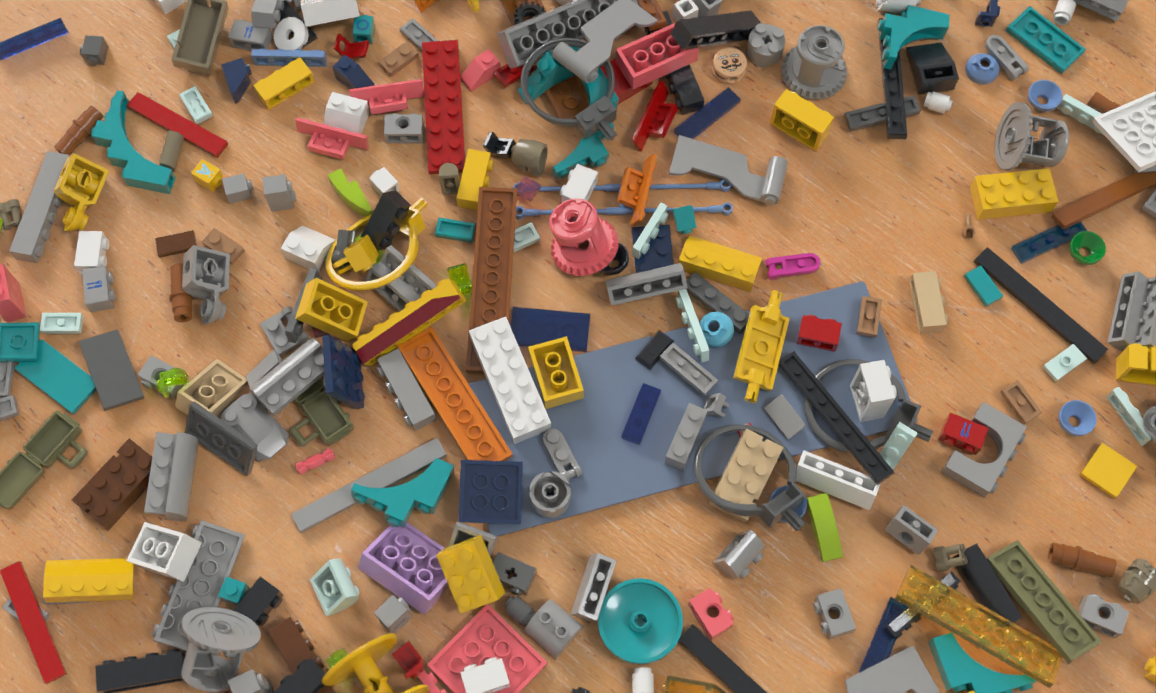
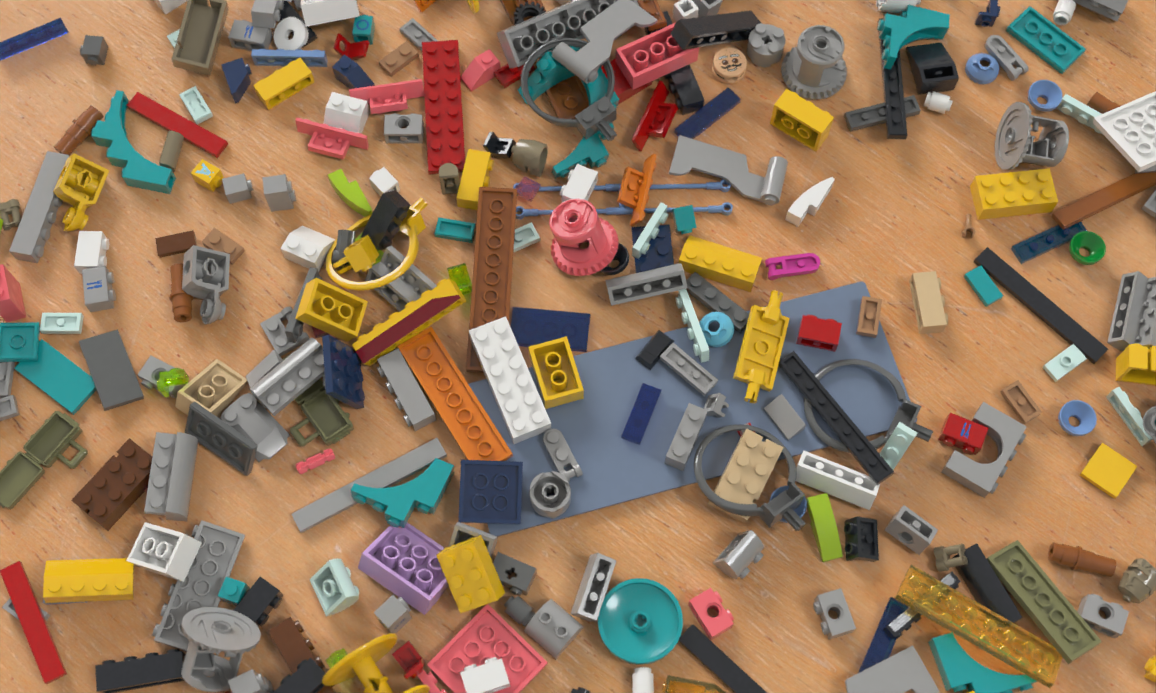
white brick [850,360,897,422] -> none
none -> white slope [785,177,835,227]
none -> black bracket [844,516,879,562]

